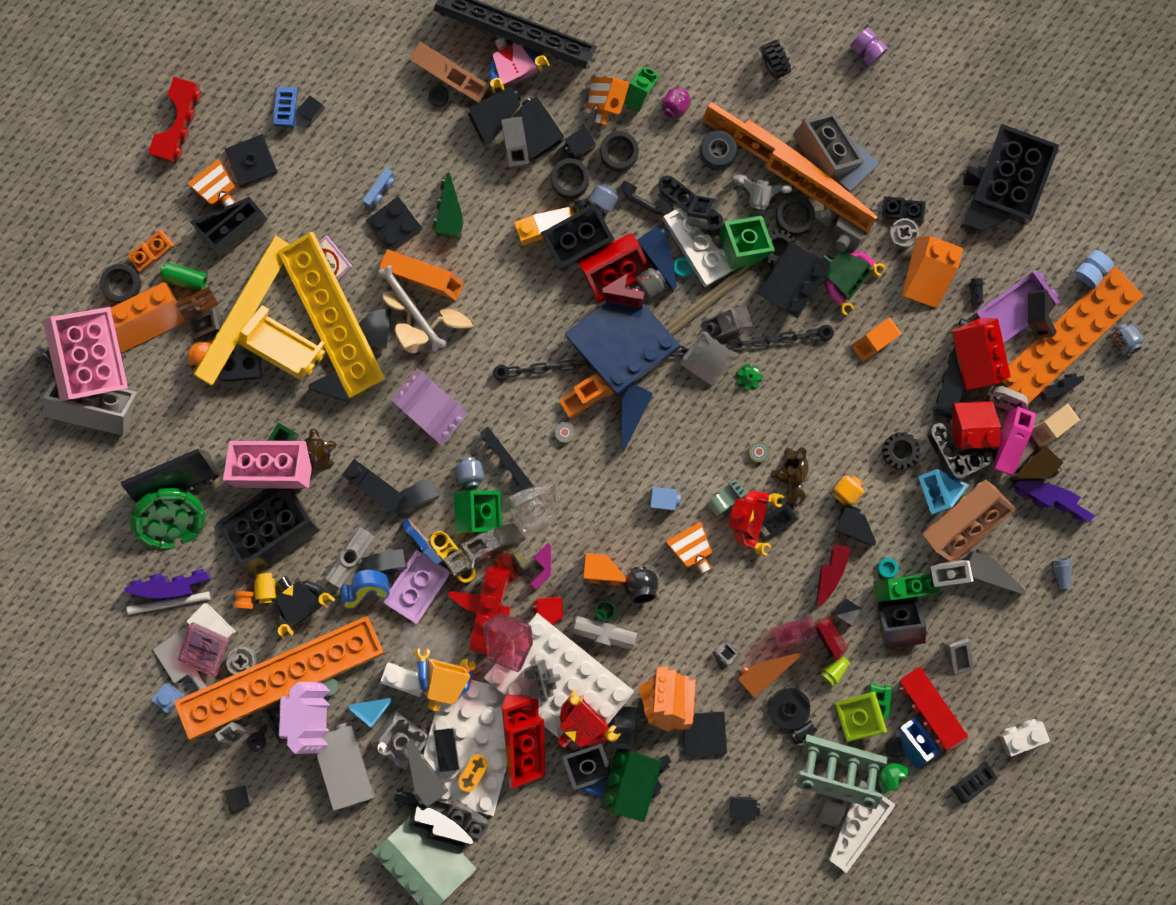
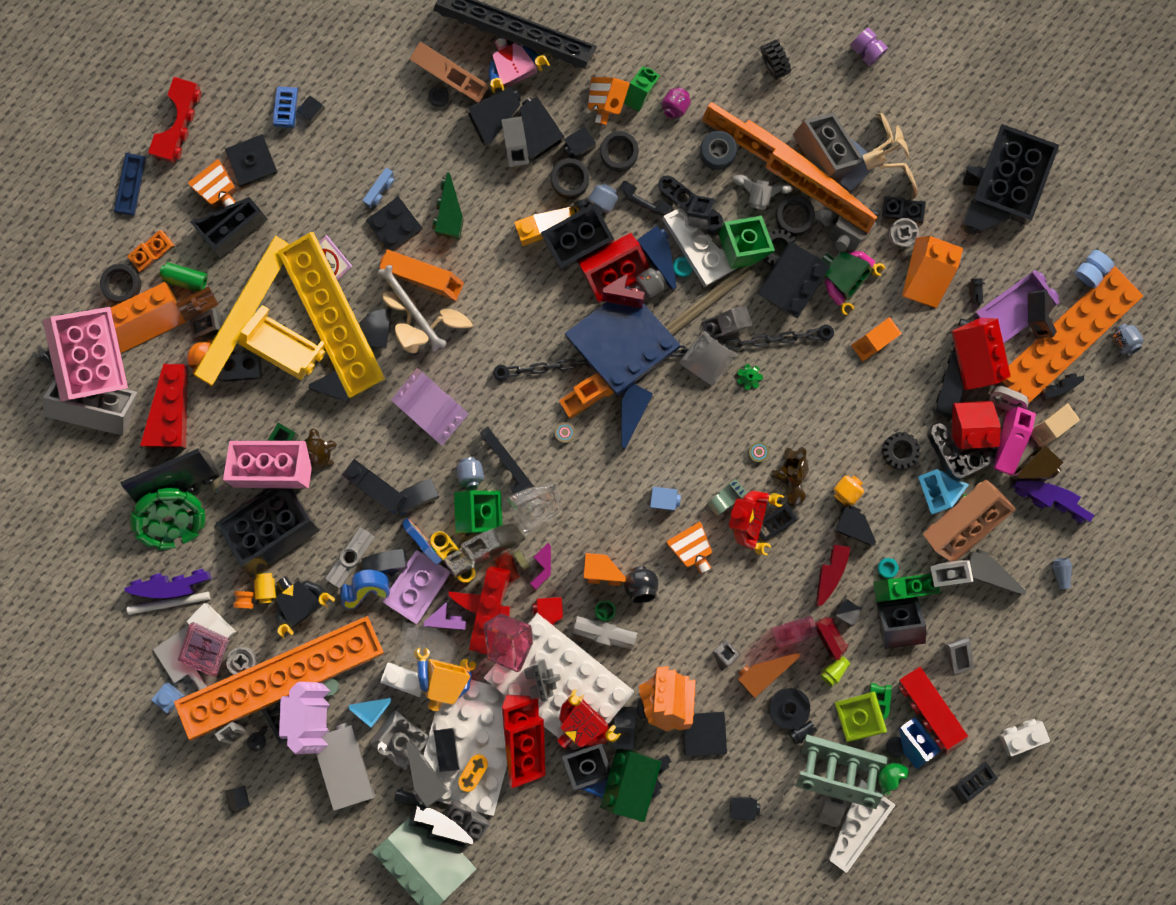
none -> dark blue tile [114,153,147,216]
none -> red wedge [140,364,188,448]
none -> medium lavender slope [424,603,467,630]
none -> tan plant [863,113,917,200]

